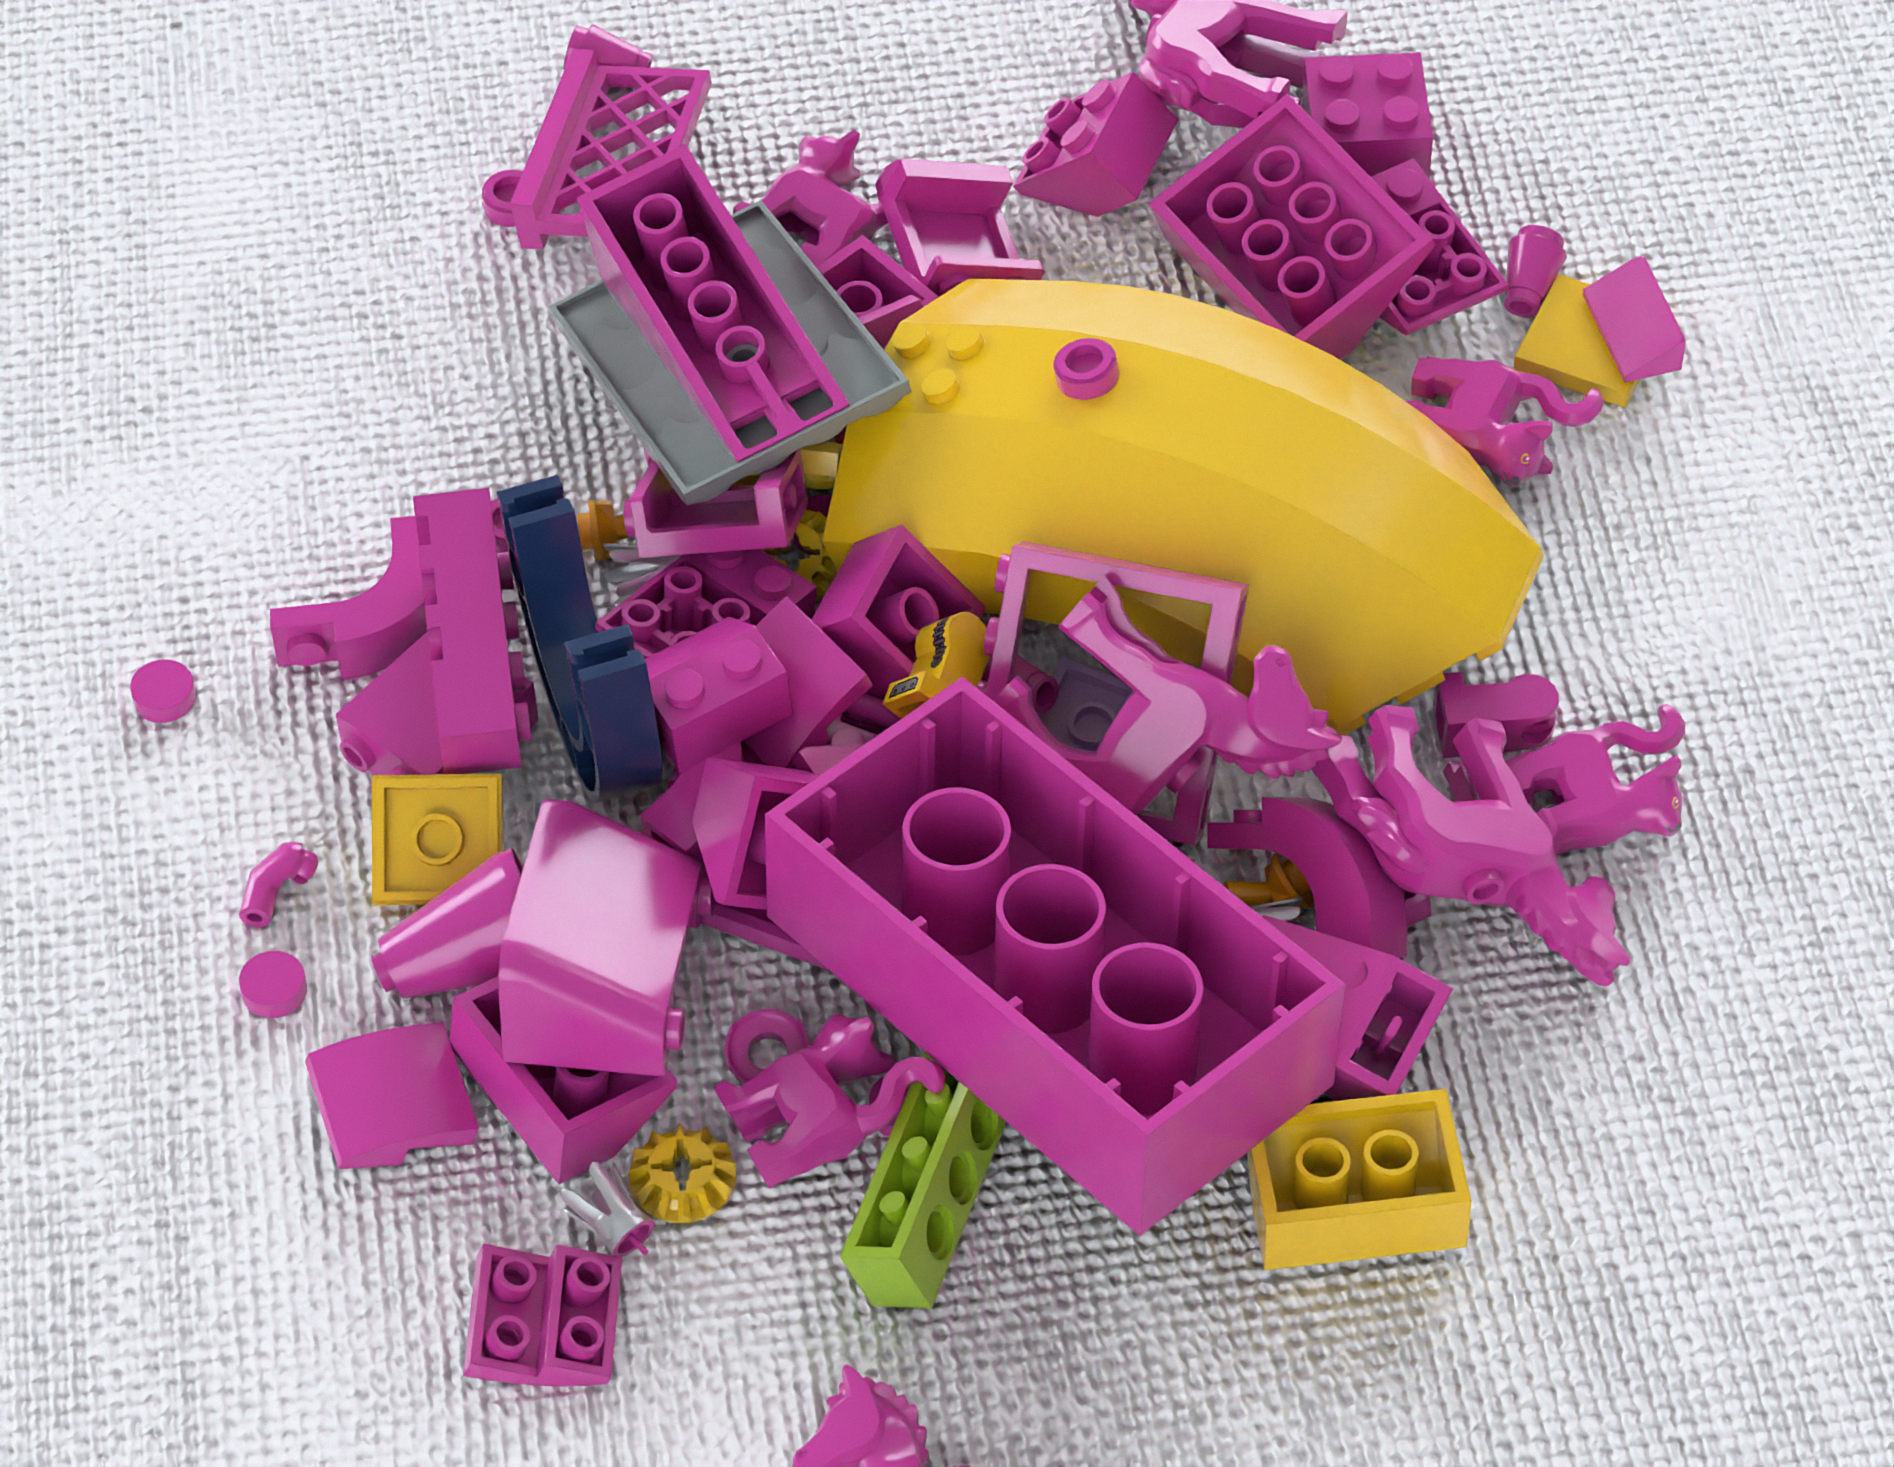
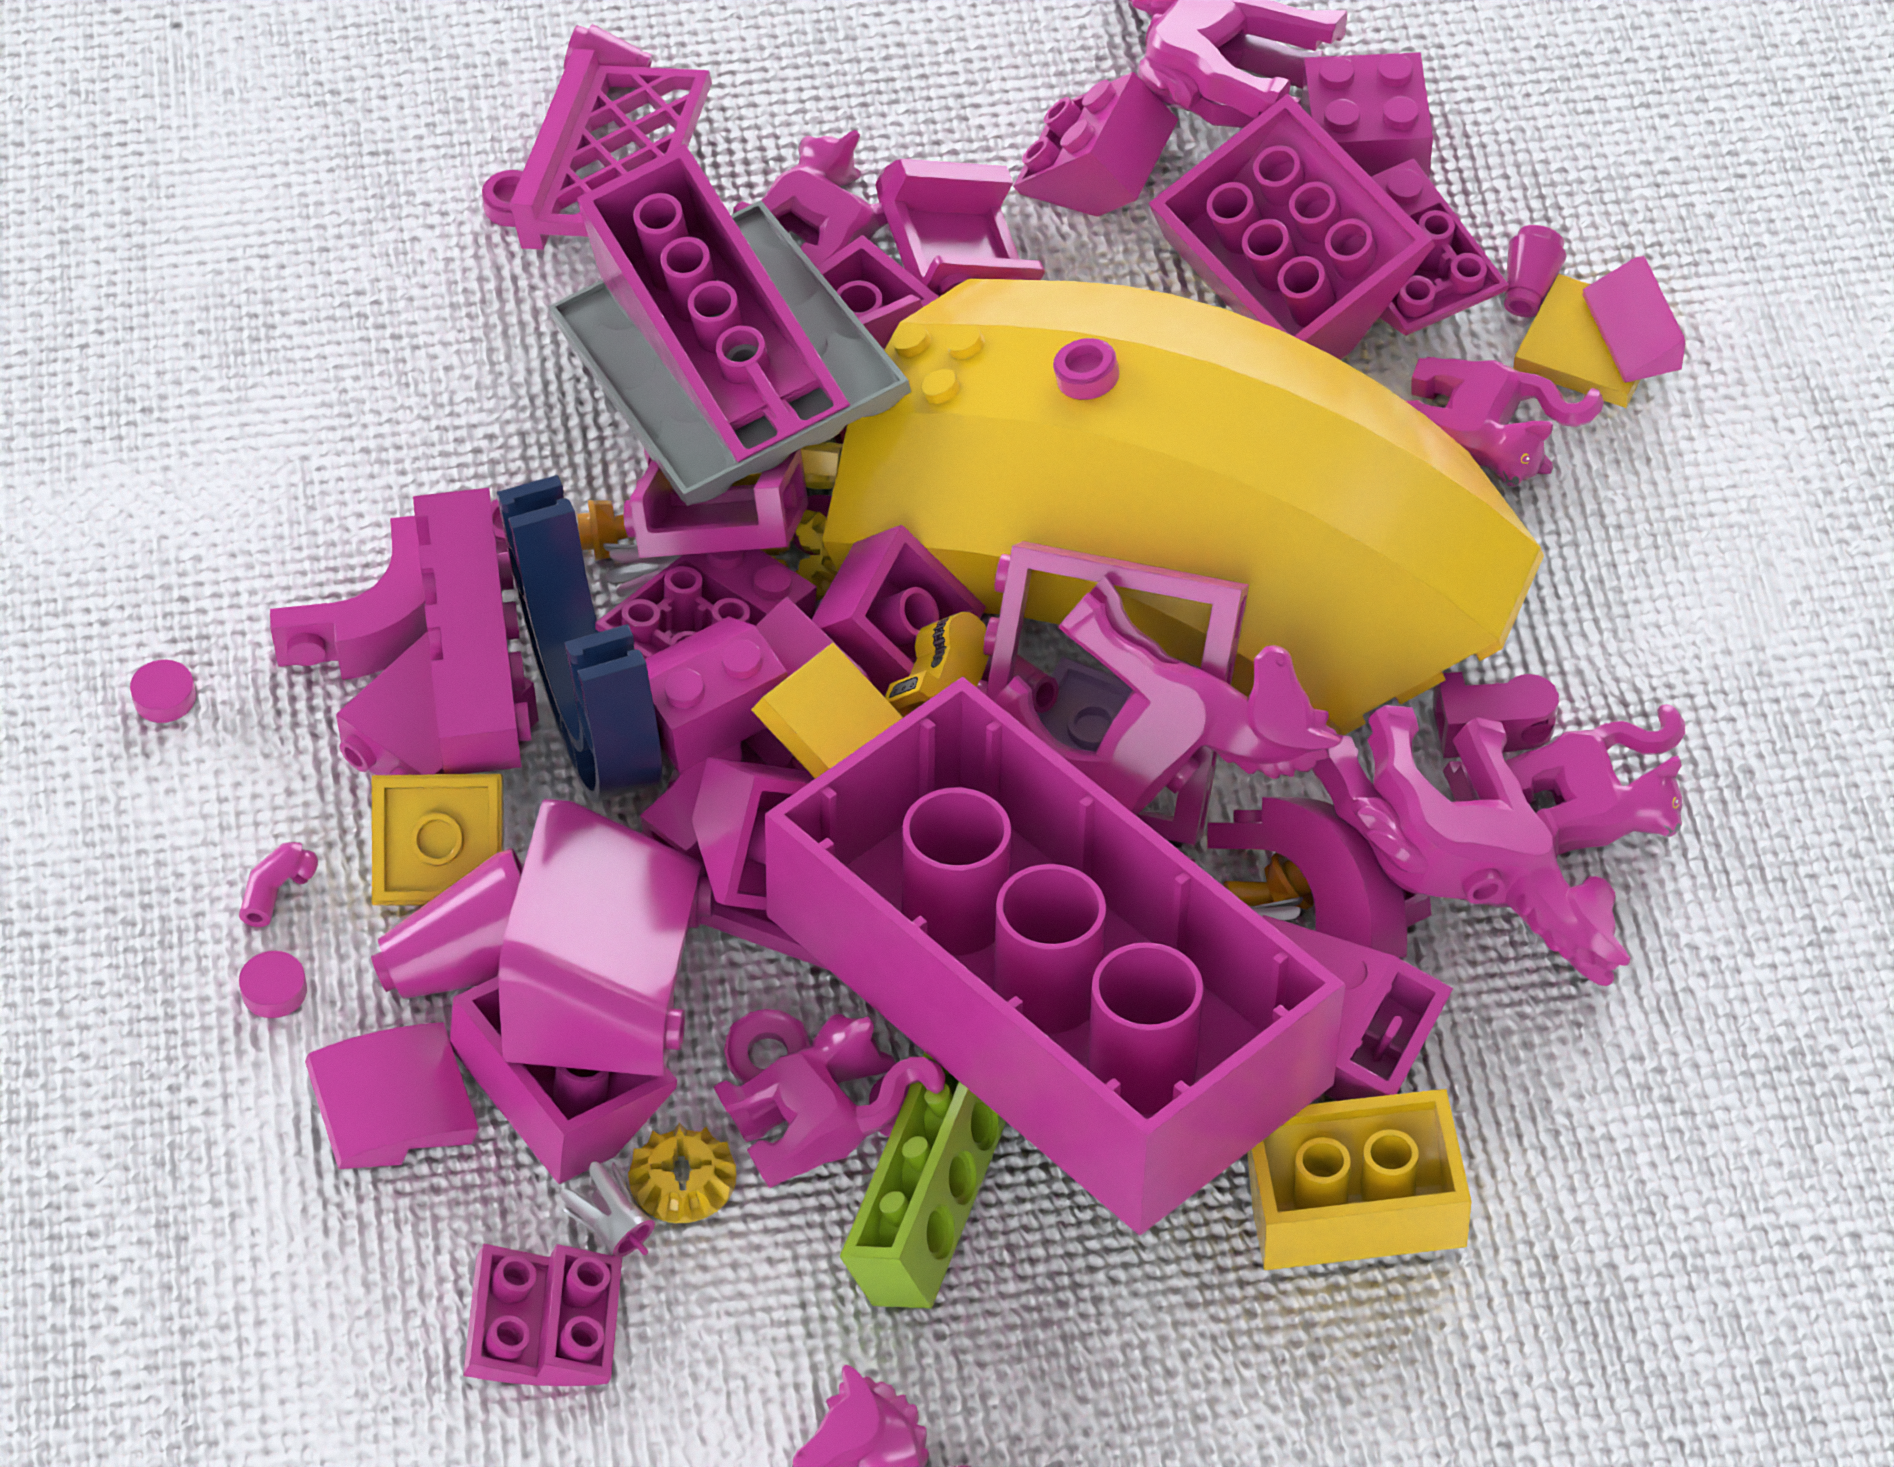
none -> yellow tile [751,643,903,779]

